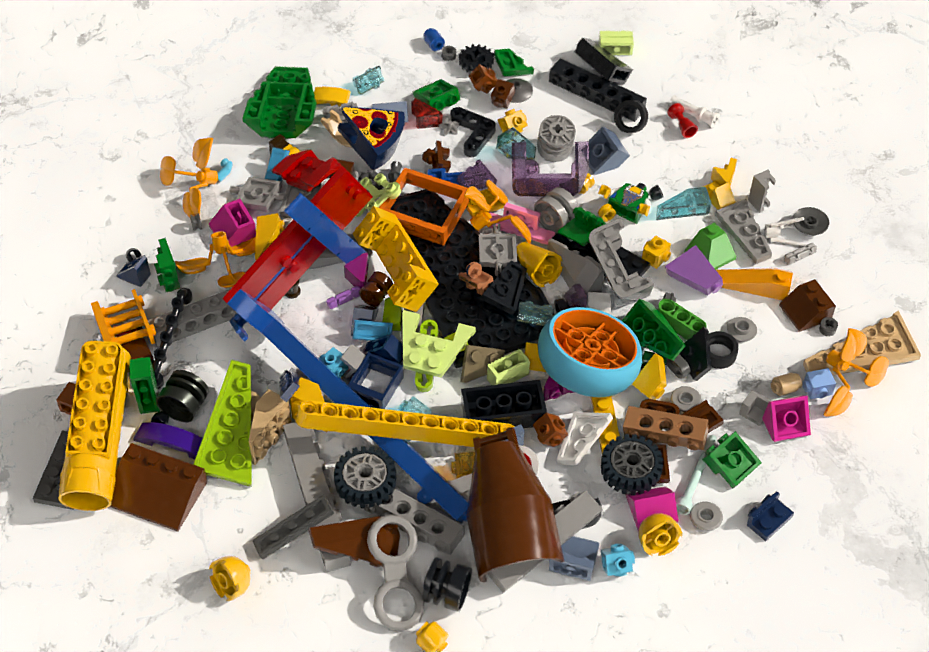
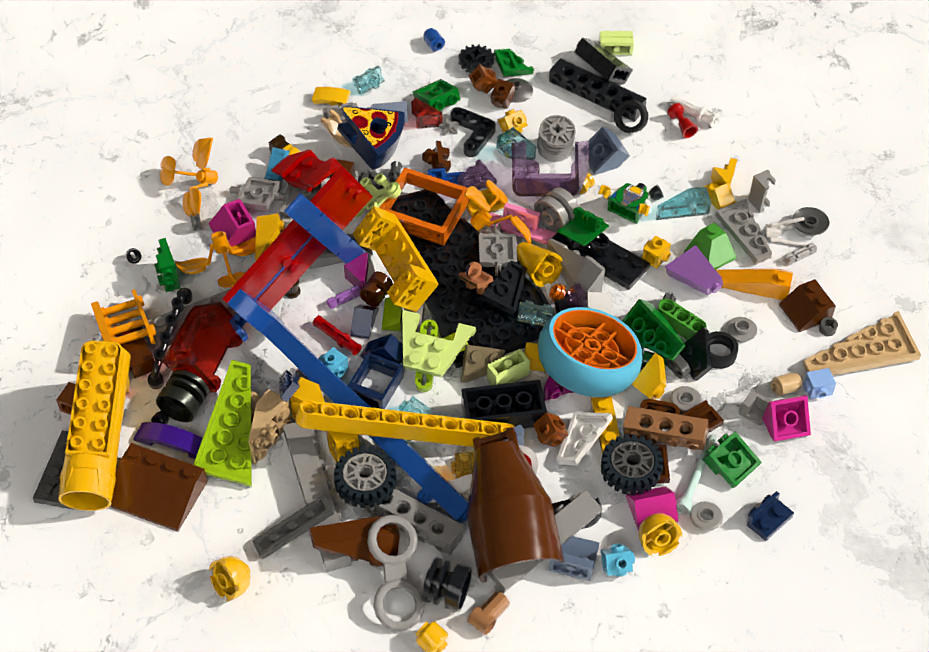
dark blue slope [116,255,151,287] -> none
green brick [129,357,160,414] -> none
medium azure arm [218,158,233,182] -> none
green wedge [242,66,317,139] -> none
light grey panel [340,344,366,379] -> none
dark azure tile [352,320,393,341] -> none
dark grey bush [441,46,457,61] -> none
light grey windscreen [589,218,654,300] -> none
yellow bush [598,204,616,222] -> none
light orange plant [823,328,889,417] -> none
none -> clear red windscreen [163,302,247,393]
none -> red pin [312,315,362,355]
none -> yellow brick [326,431,361,462]
none -> medium nougat piece [467,591,510,635]
none -> orange plate [549,284,566,301]

